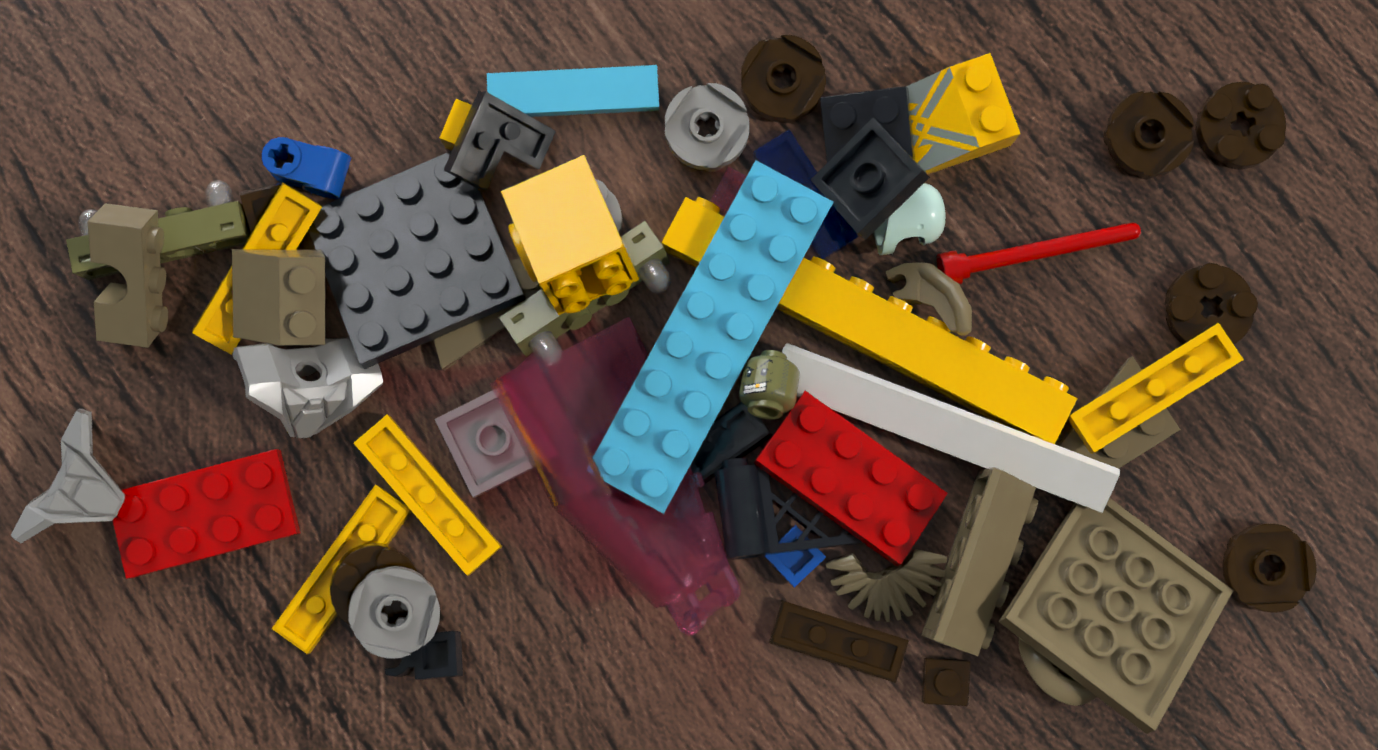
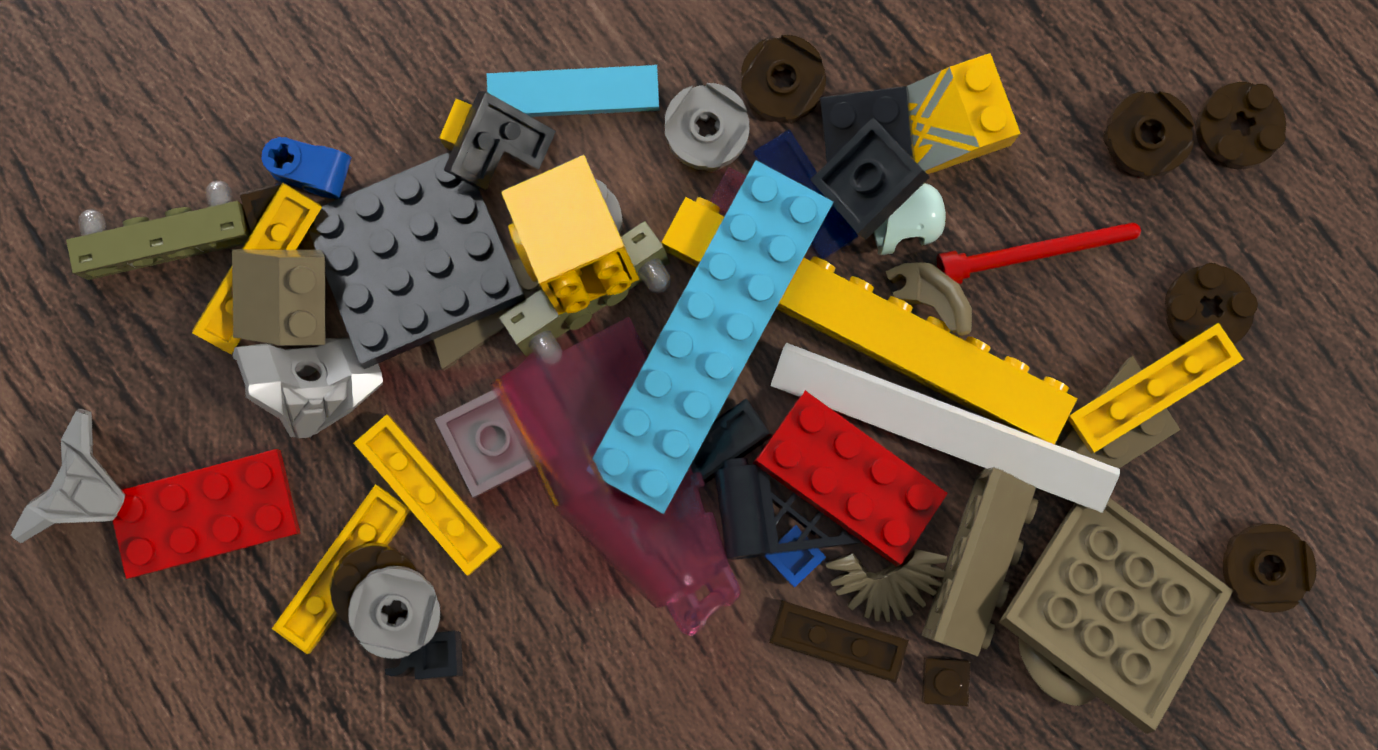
dark tan arch [88,203,168,348] -> none
olive head [739,350,800,419] -> none

